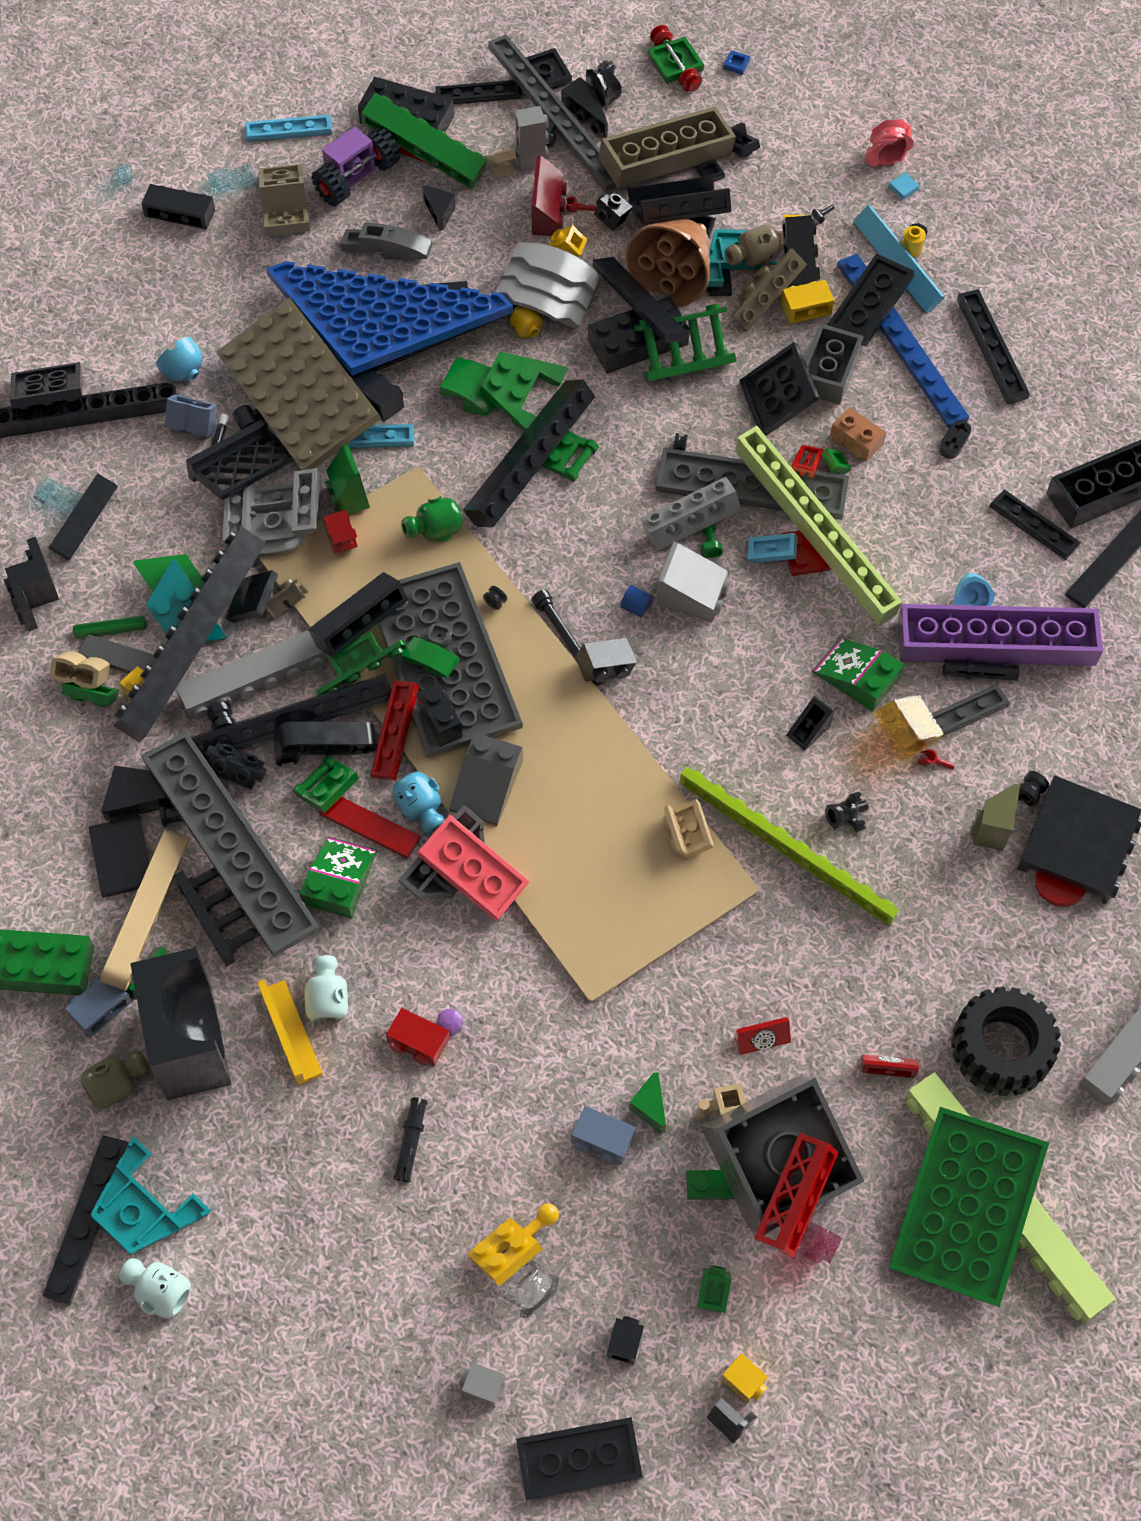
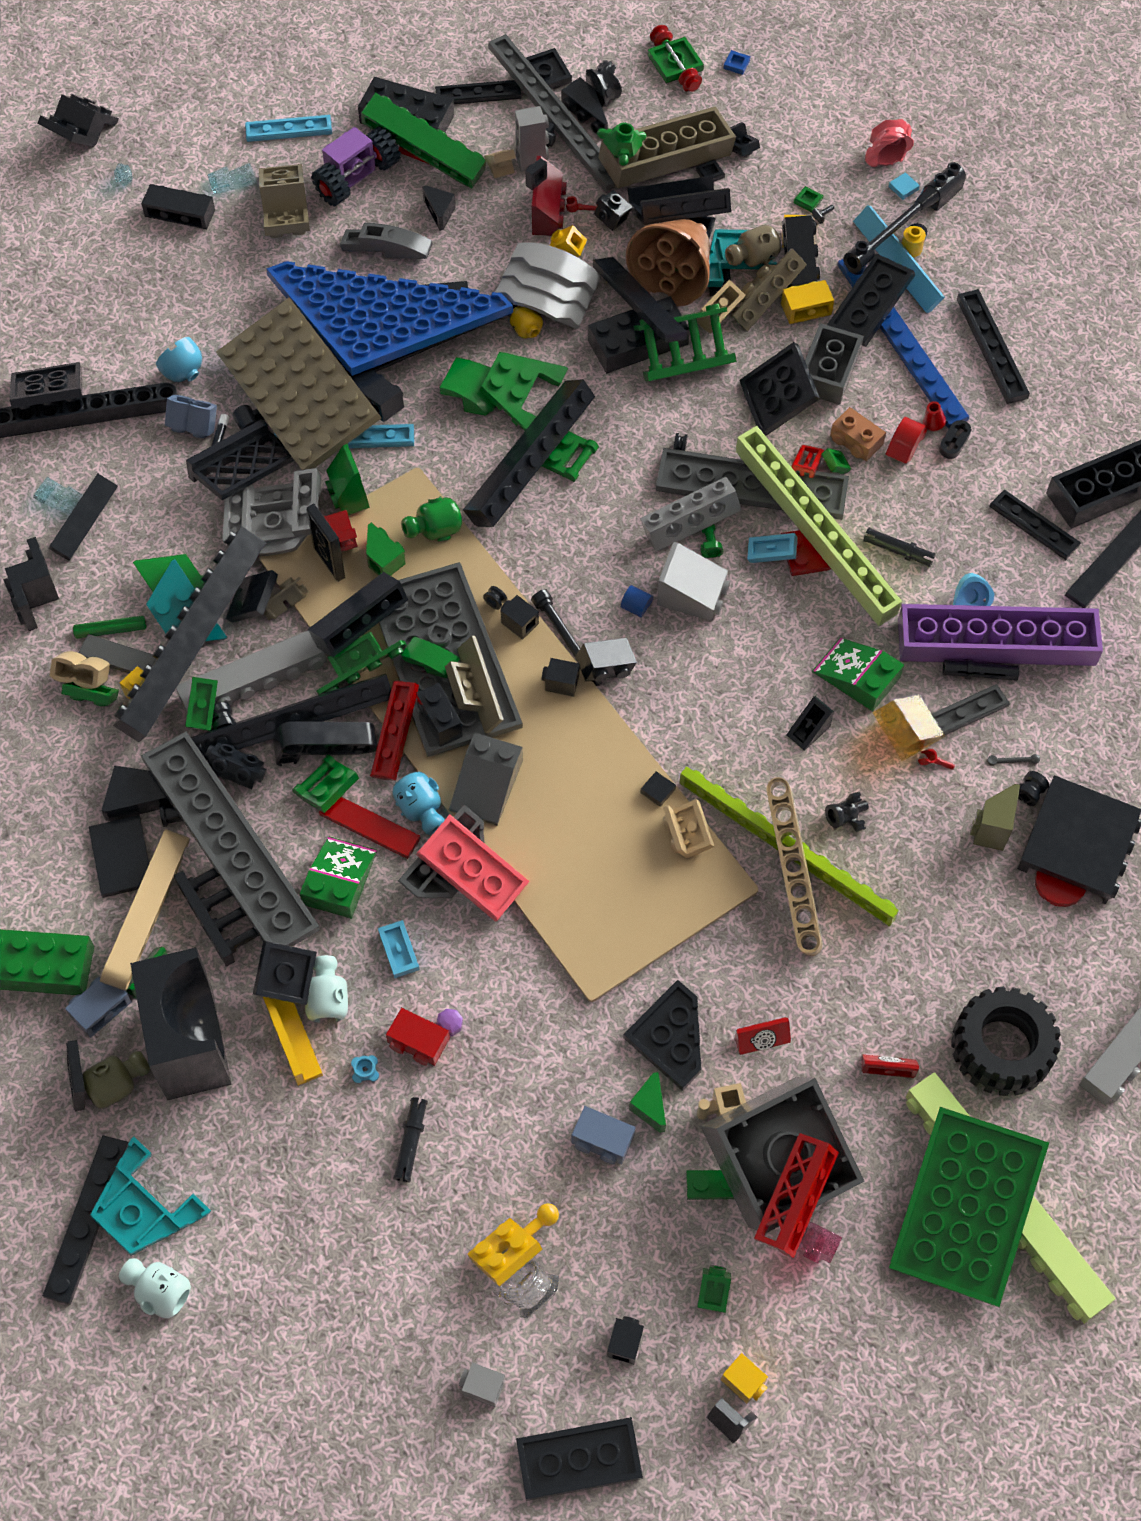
none -> black bracket [37,93,119,147]
none -> black tile [66,1040,85,1112]
none -> green plate [185,677,218,731]
none -> black plate [252,941,317,1005]
none -> black tile [306,503,345,582]
none -> medium azure plate [351,1055,379,1083]
none -> green slope [366,522,406,576]
none -> medium azure plate [378,920,420,979]
none -> dark tan bracket [445,636,503,734]
none -> black brick [500,595,539,640]
none -> black plate [525,158,547,190]
none -> black brick [541,658,580,697]
none -> green rock [597,122,647,166]
none -> black plate [623,980,702,1091]
none -> black tile [640,771,676,807]
none -> tan brick [697,280,746,334]
none -> tan beam [766,777,823,956]
none -> green tile [793,186,824,213]
none -> black bar [843,162,966,275]
none -> black pin [863,527,936,567]
none -> red brick [885,417,928,464]
none -> red cone [923,401,946,431]
none -> dark grey hinge [987,754,1040,765]

